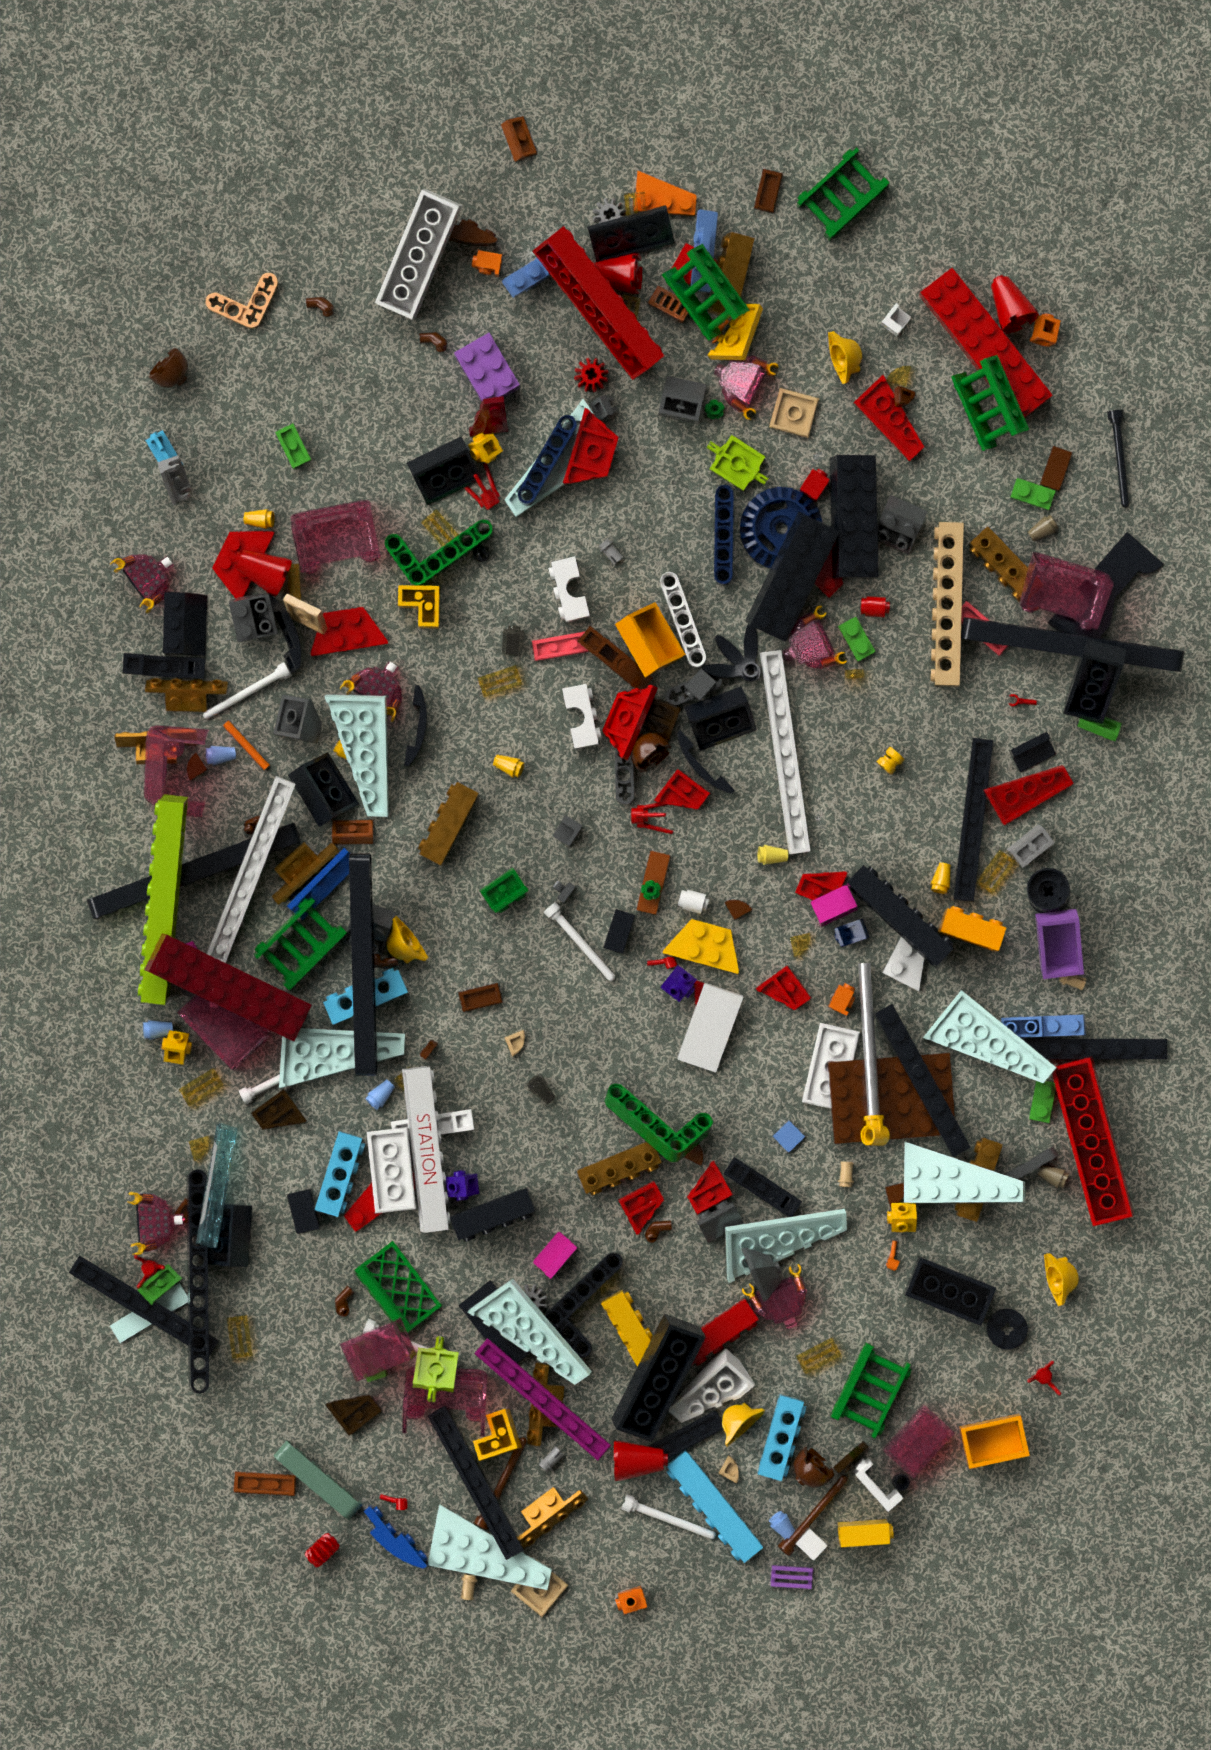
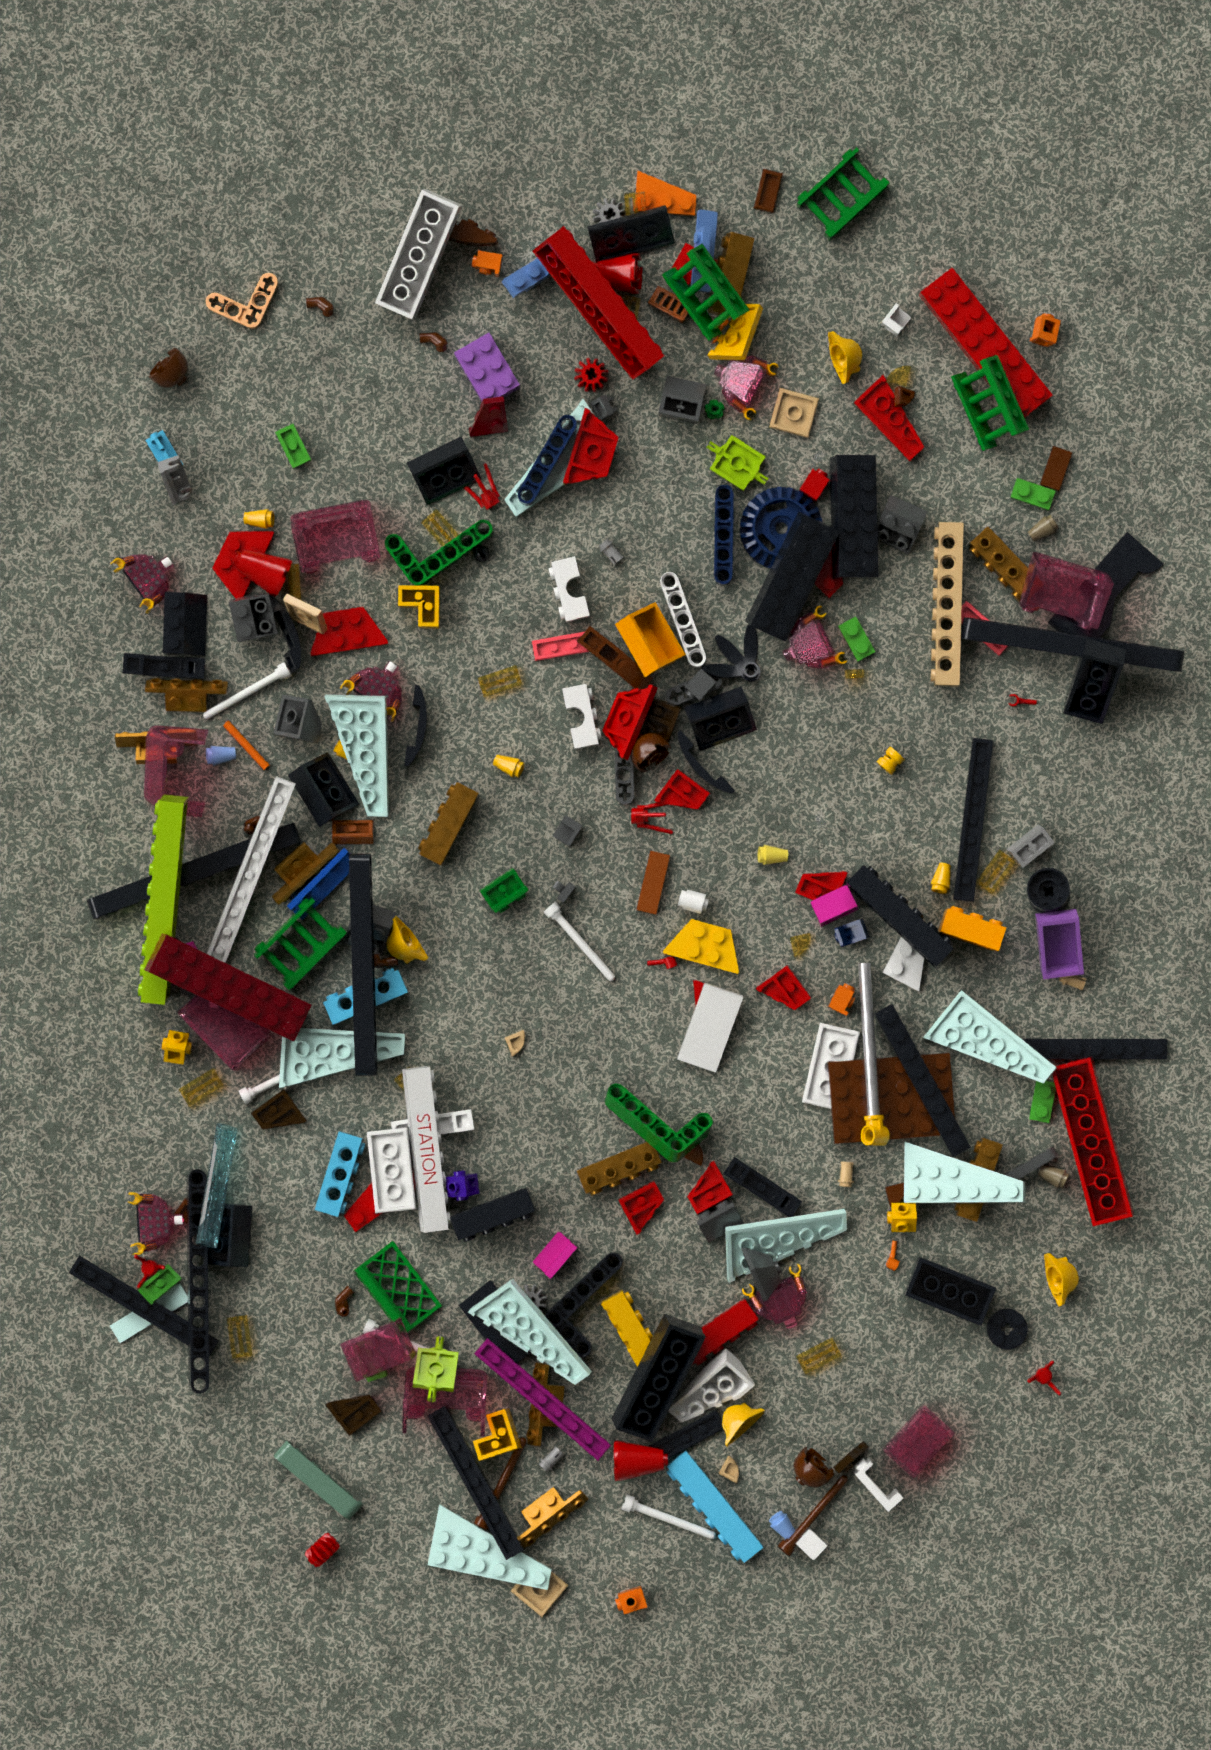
light blue cone [143,1020,173,1040] -> none
reddish brown tile [187,753,207,781] -> none
clear yellow tile [189,1136,209,1161] -> none
dark orange tile [234,1471,296,1496] -> none
black panel [287,1188,320,1234] -> none
blue slope [364,1505,428,1569] -> none
light blue cone [365,1079,395,1110] -> none
red hand [379,1494,407,1510] -> none
reddish brown tile [420,1039,438,1060] -> none
reddish brown tile [458,983,503,1012] -> none
tan pin [460,1573,478,1600] -> none
yellow brick [468,433,503,464] -> none
dark orange slope [501,116,537,162] -> none
clear smoke brick [502,626,524,656] -> none
clear smoke cone [526,1074,556,1105] -> none
black panel [603,909,635,954] -> none
green plate [641,880,661,900] -> none
reddish brown arm [645,1220,672,1243] -> none
dark purple brick [660,965,697,1002] -> none
reddish brown tile [724,900,752,920] -> none
medium azure brick [757,1394,806,1481] -> none
white plate [760,650,810,854] -> none
medium lavender tile [771,1565,813,1589] -> none
medium blue piece [773,1121,805,1153] -> none
green fence [830,1342,912,1438] -> none
yellow brick [838,1519,894,1547] -> none
red brick [861,596,890,618] -> none
black hinge [892,1473,910,1491] -> none
light orange piece [959,1413,1030,1469] -> none
red wing [983,765,1074,825] -> none
red cone [991,275,1039,334] -> none
medium blue slope [1001,1015,1086,1038] -> none
black panel [1009,731,1056,772] -> none
bright green plate [1077,717,1122,742] -> none
black piece [1107,410,1129,508] -> none

